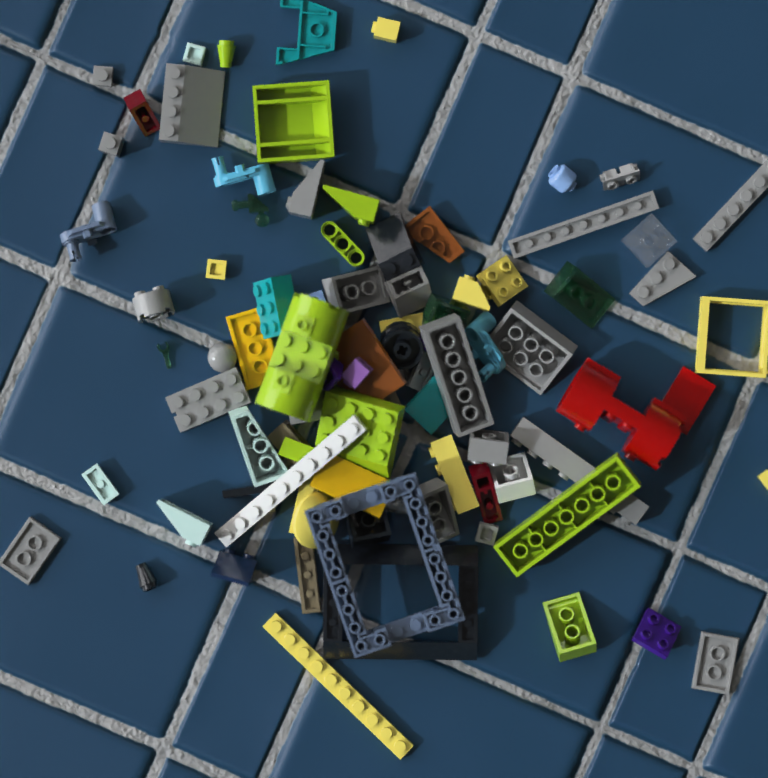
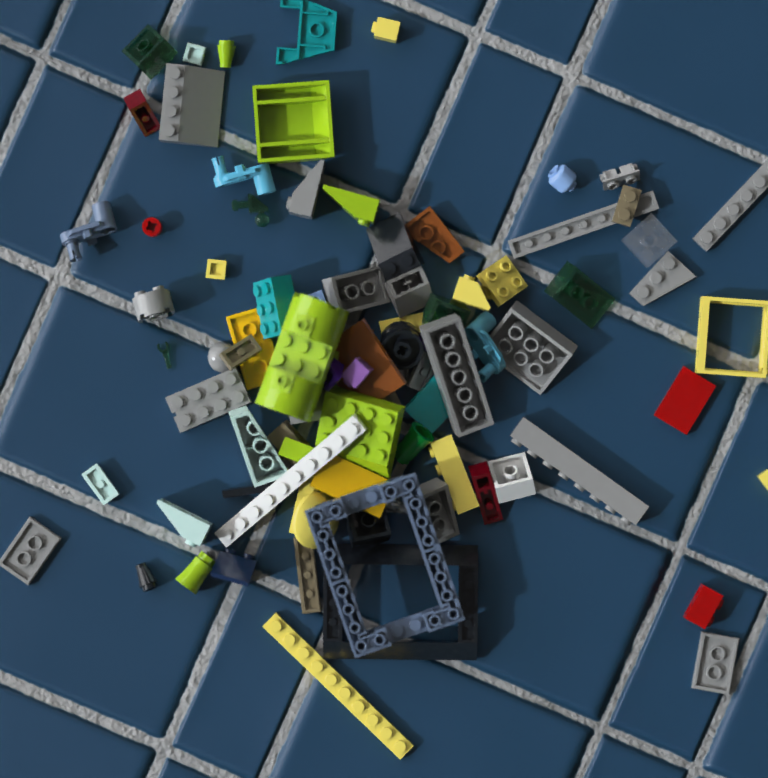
light grey plate [92,65,114,87] -> none
light grey brick [98,131,125,158] -> none
lime beam [321,221,365,267] -> none
light grey brick [468,429,509,466] -> none
light grey plate [475,521,499,546] -> none
lime brick [493,452,641,577] -> none
lime slope [542,592,597,662] -> none
red cylinder [556,358,688,471] -> none
dark purple plate [631,608,681,660] -> none
none -> clear green slope [122,24,178,79]
none -> red wheel [142,217,163,237]
none -> lime plant [175,551,216,595]
none -> dark tan plate [219,334,262,371]
none -> green plant [395,422,434,465]
none -> dark tan plate [611,184,642,227]
none -> red brick [683,583,724,629]

